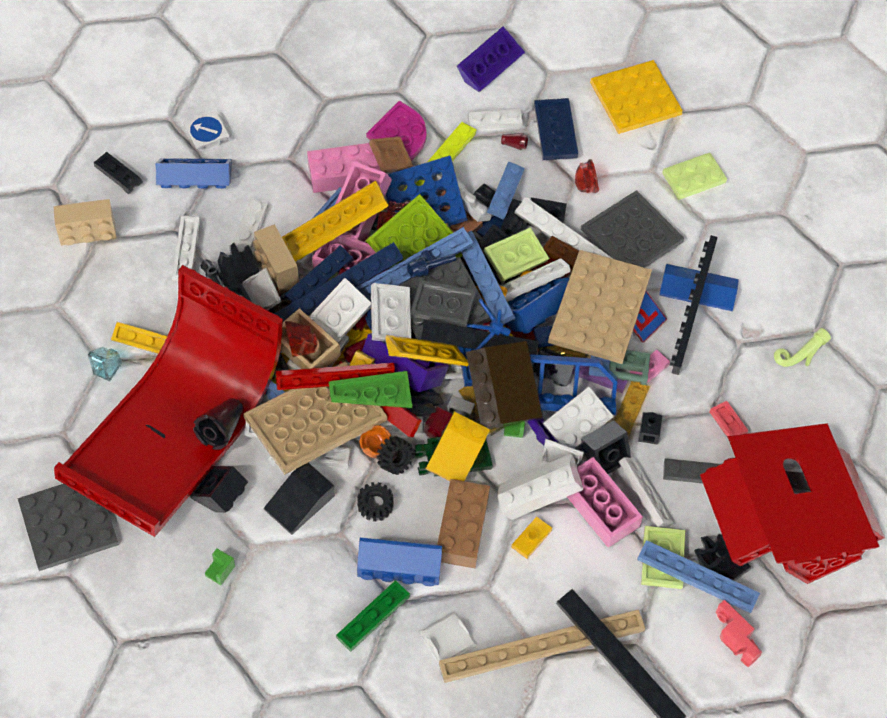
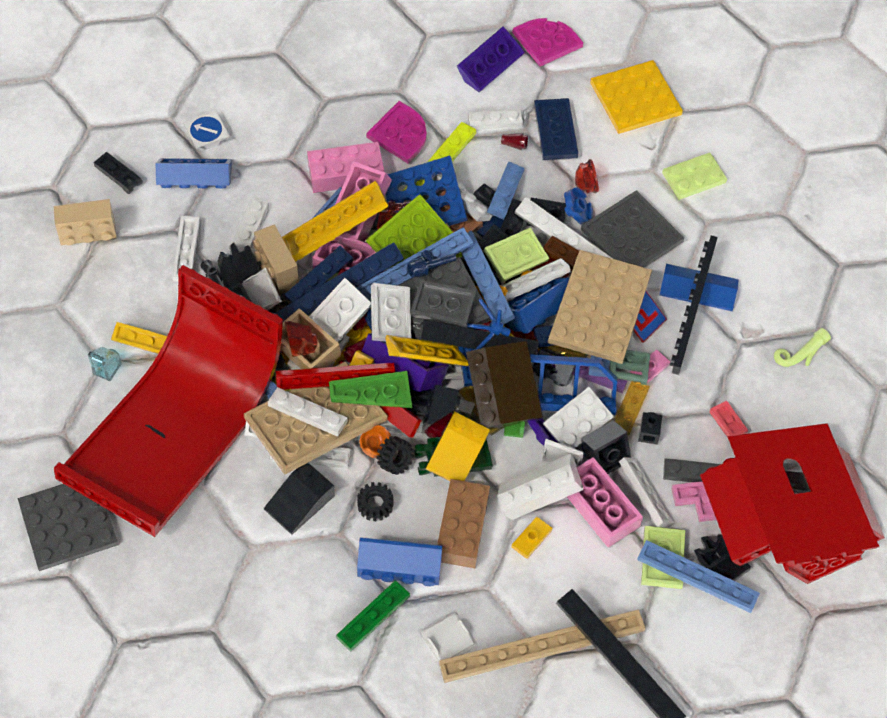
black slope [189,466,248,513] -> none
black cone [193,398,244,450] -> none
bright green panel [205,548,235,585] -> none
medium nougat plate [369,137,414,173] -> none
coral plate [715,600,762,667] -> none
none -> white plate [268,387,347,437]
none -> black slope [422,385,461,430]
none -> dark pink plate [512,18,583,67]
none -> blue plate [564,187,593,225]
none -> bright pink plate [671,482,716,522]

